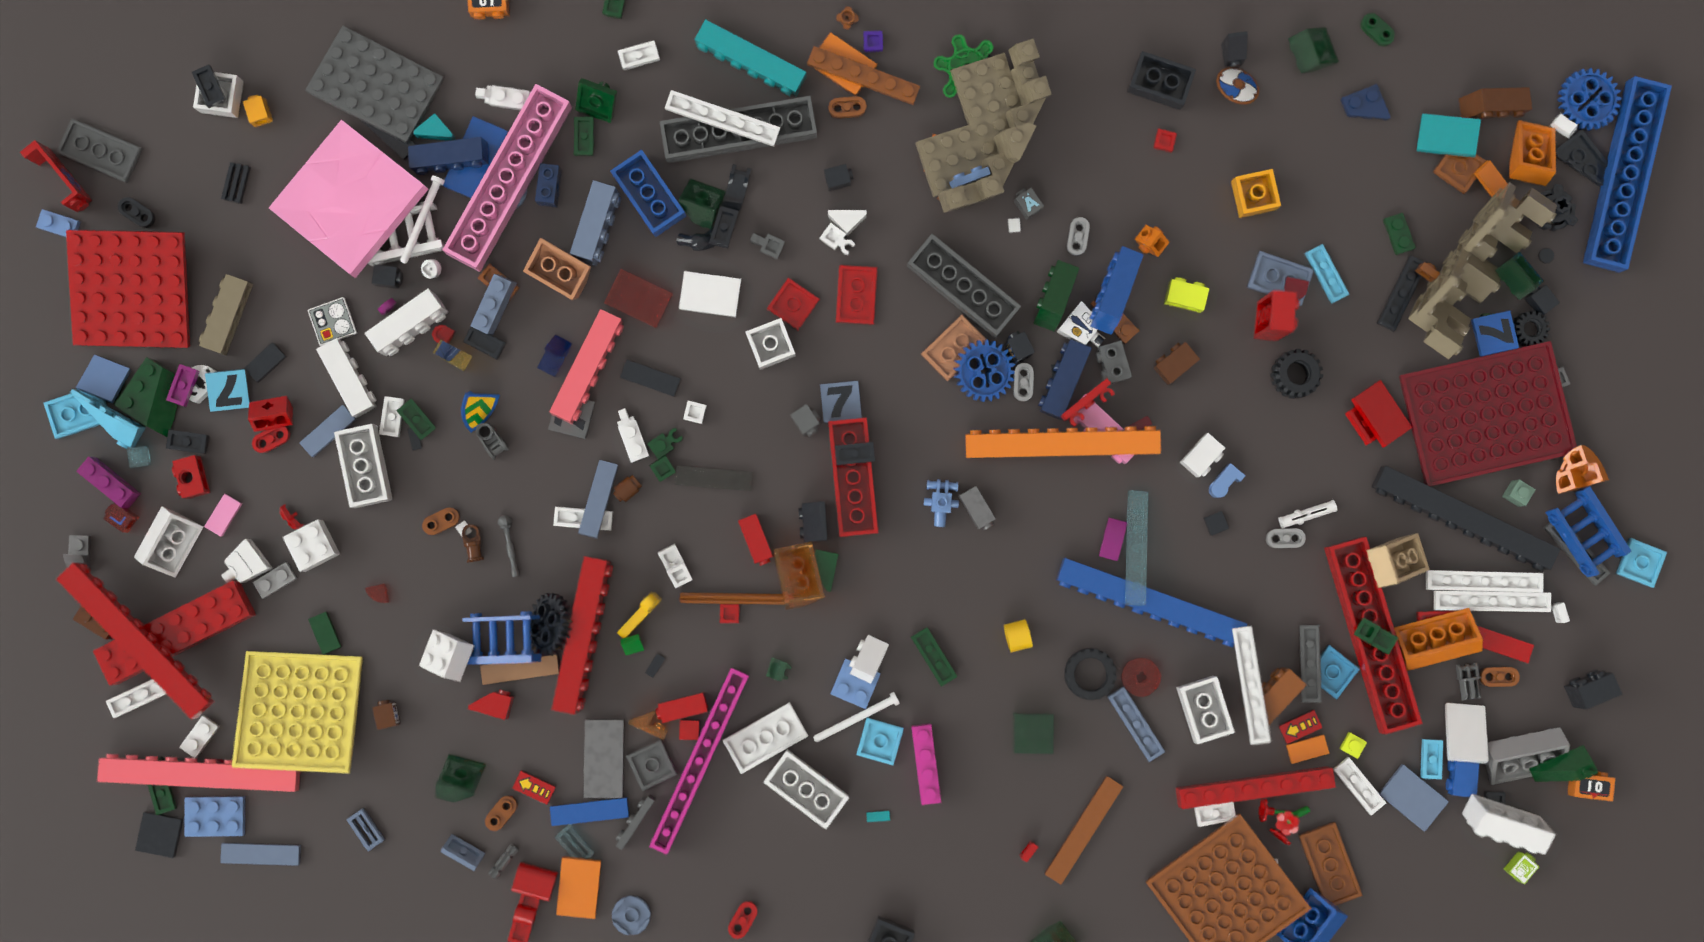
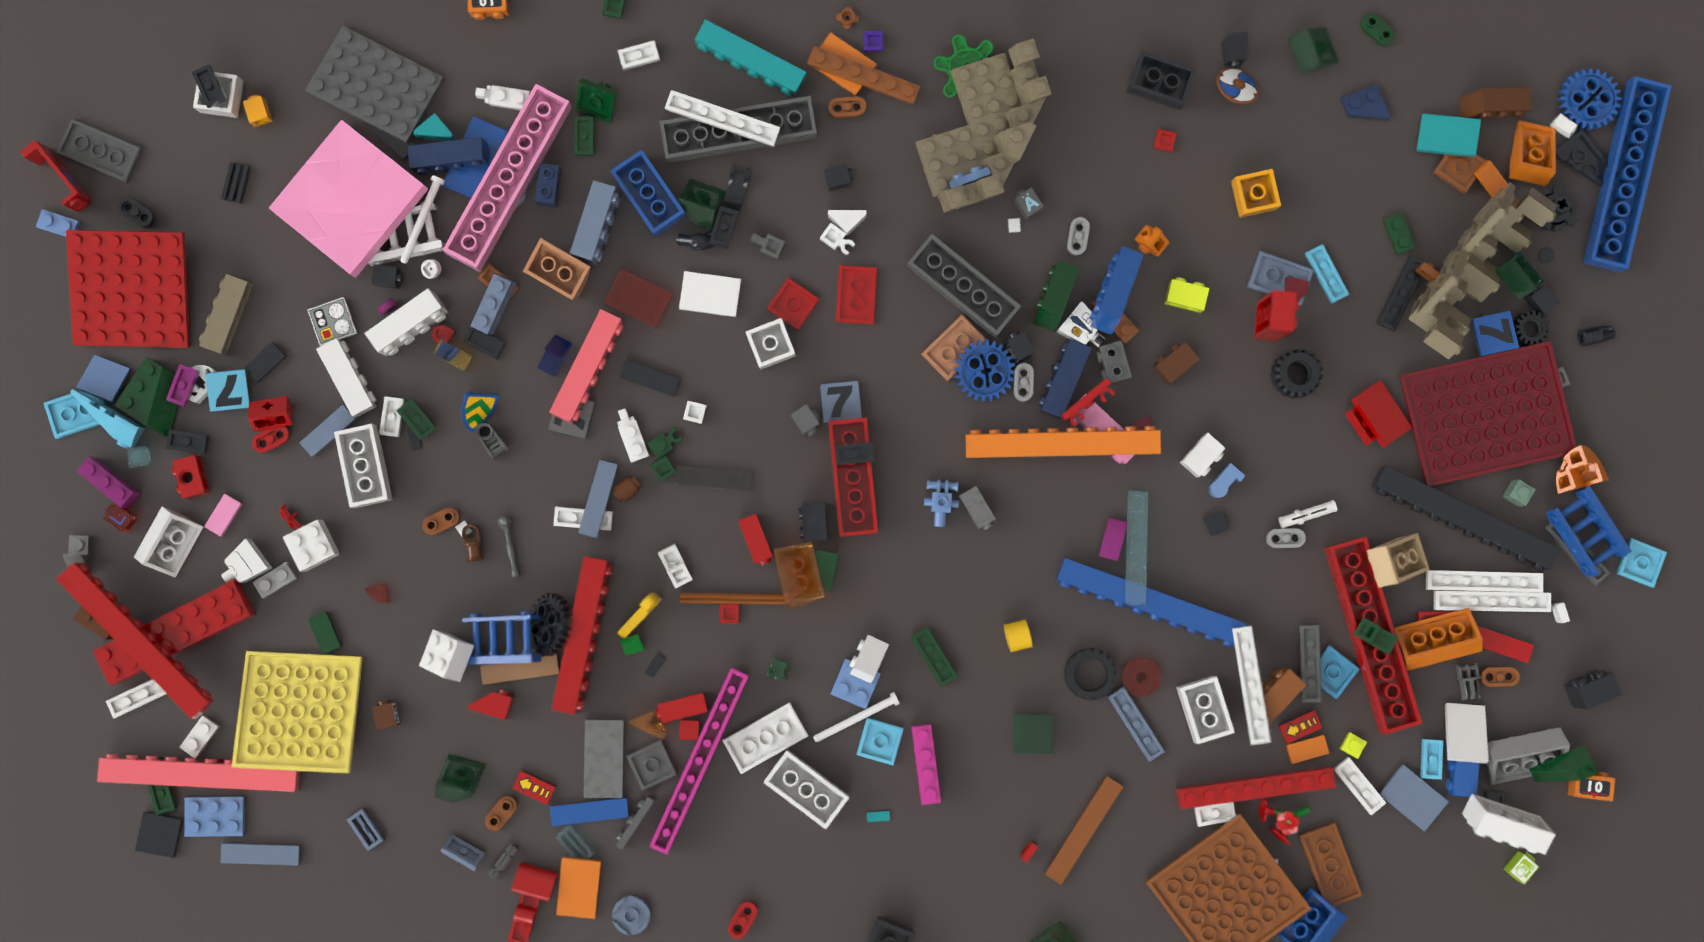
none -> black hinge [1577,325,1616,347]

